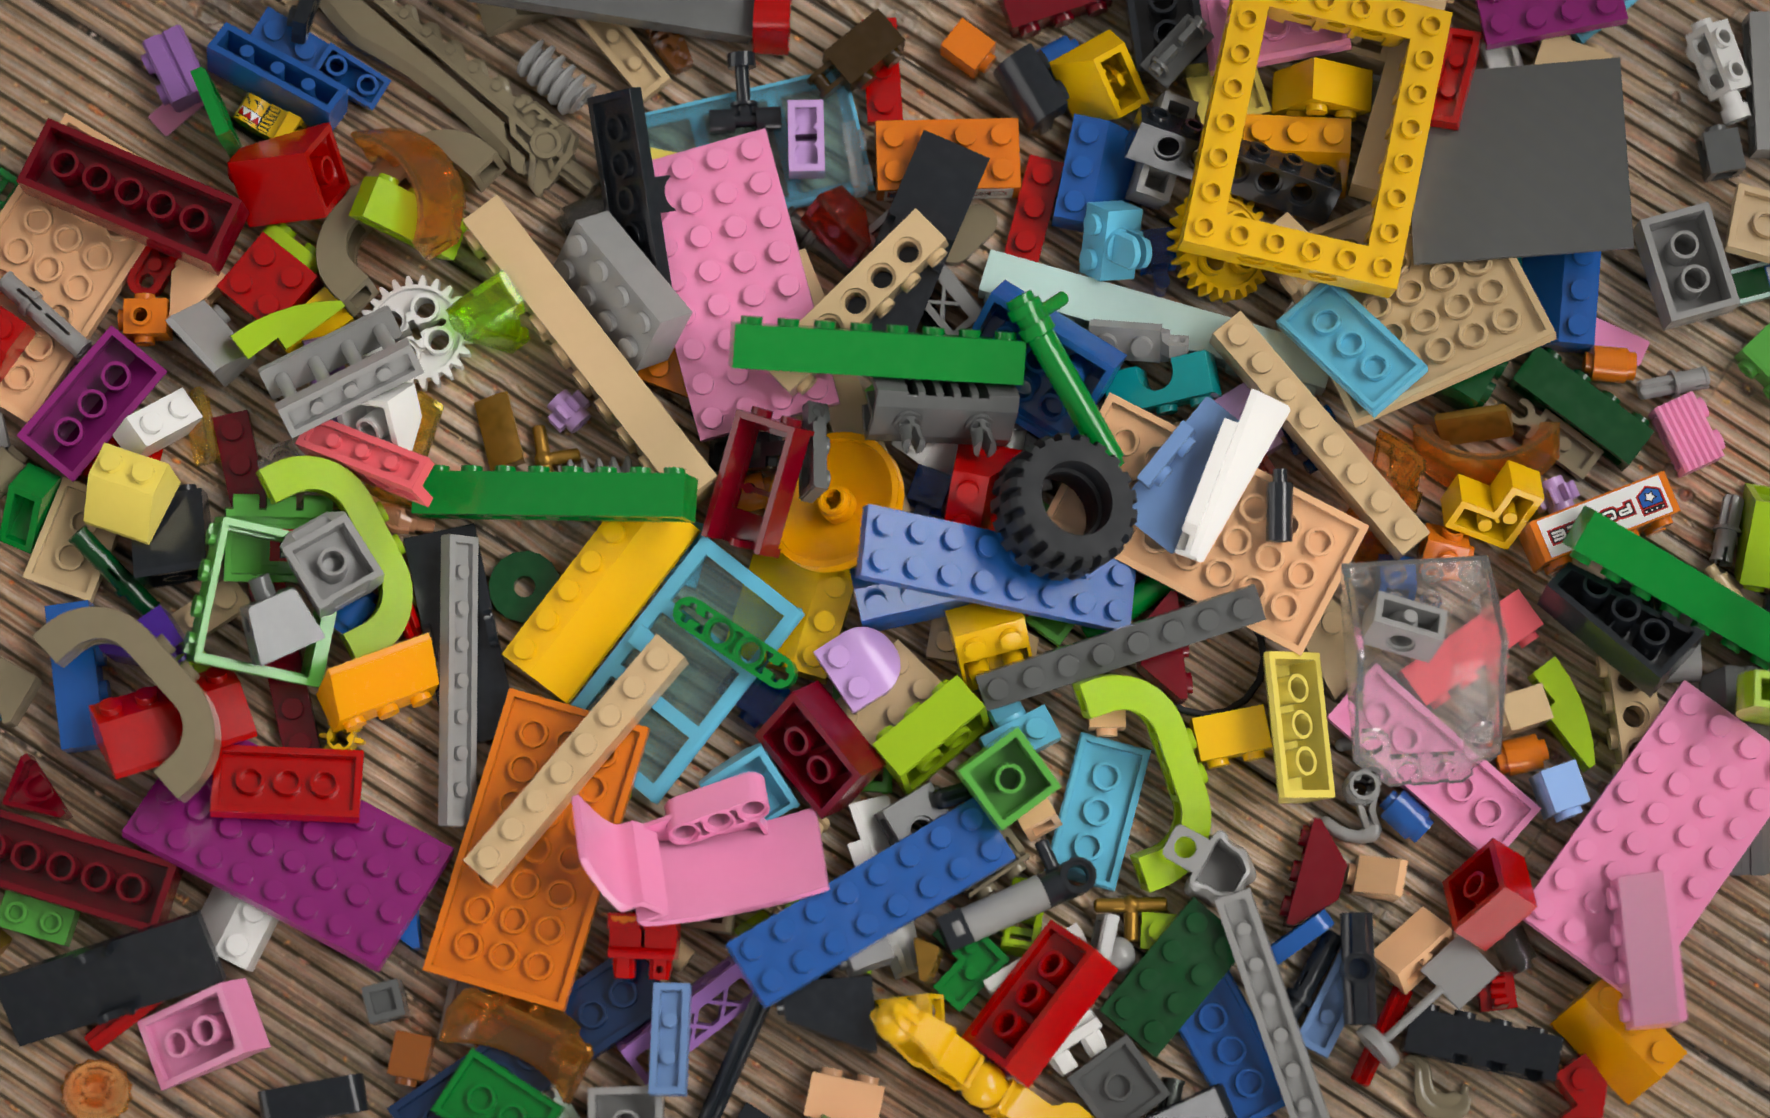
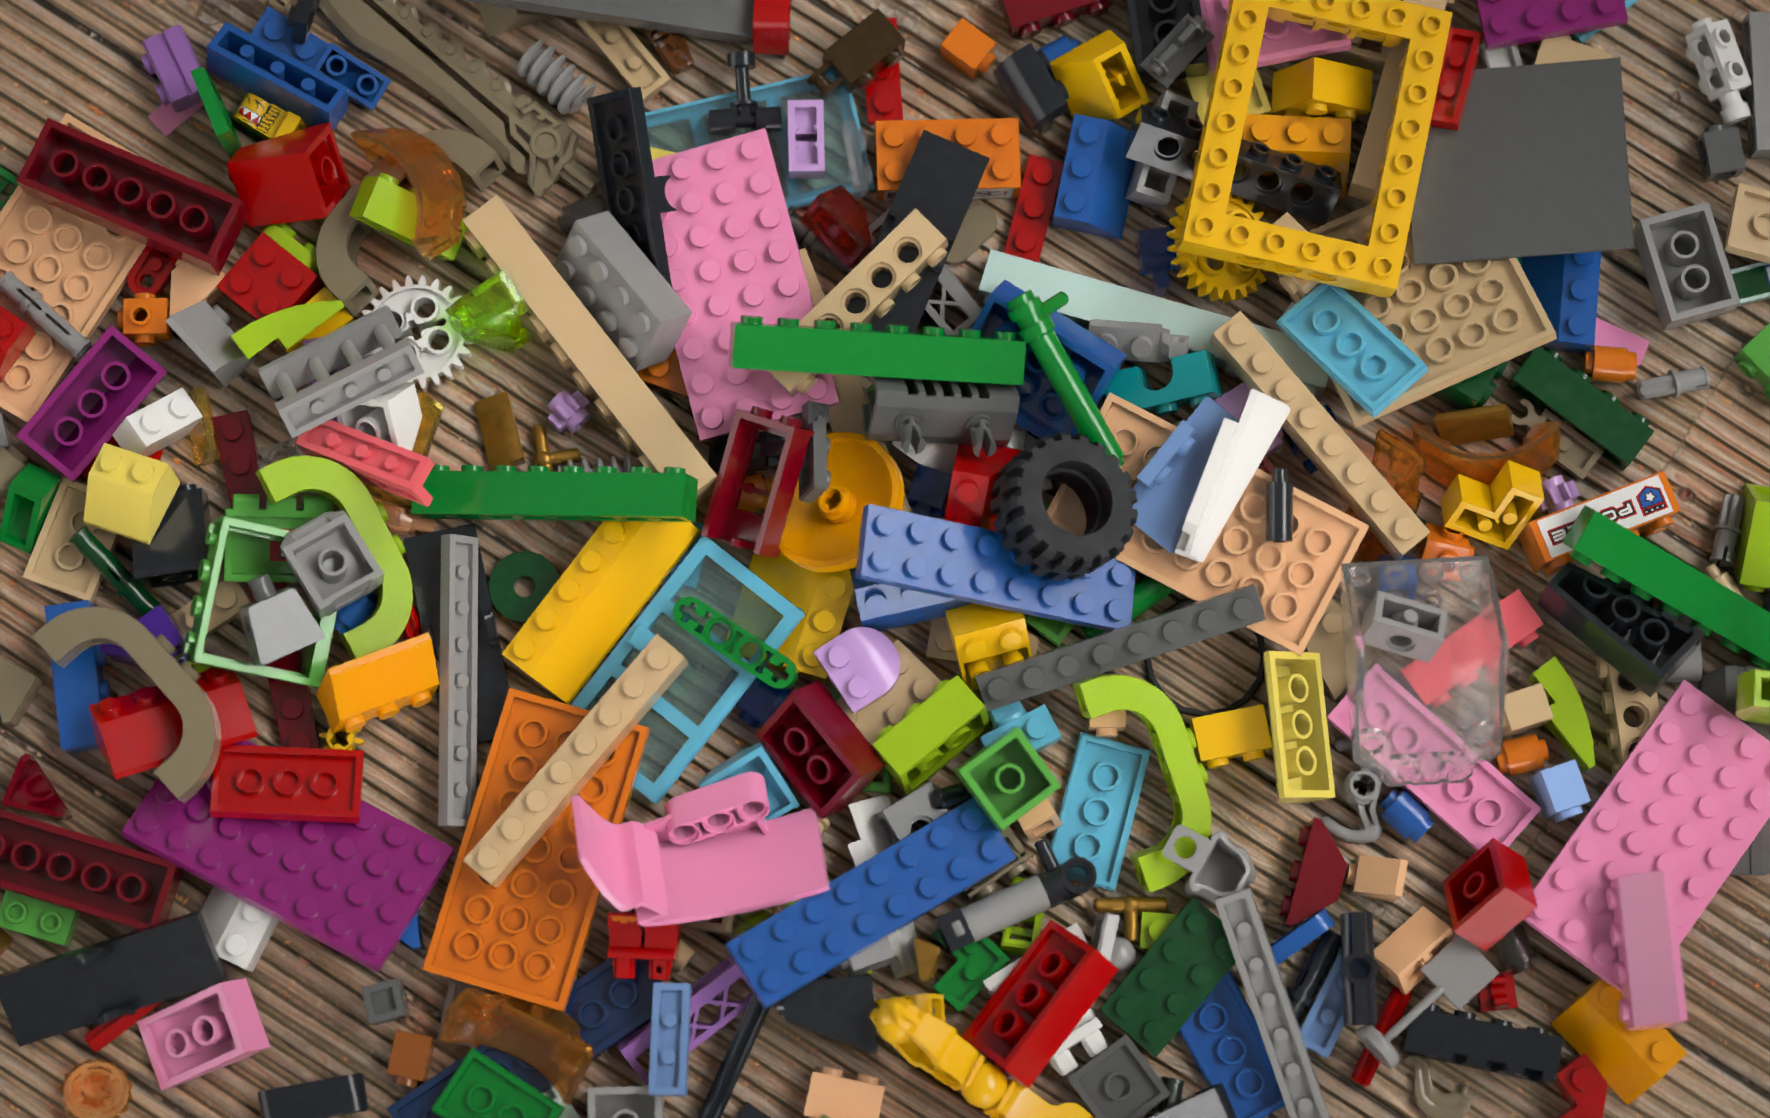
medium azure brick [1079,200,1152,281] -> none
dark red slope [1136,591,1193,704] -> none
bright pink brick [1648,391,1725,478] -> none

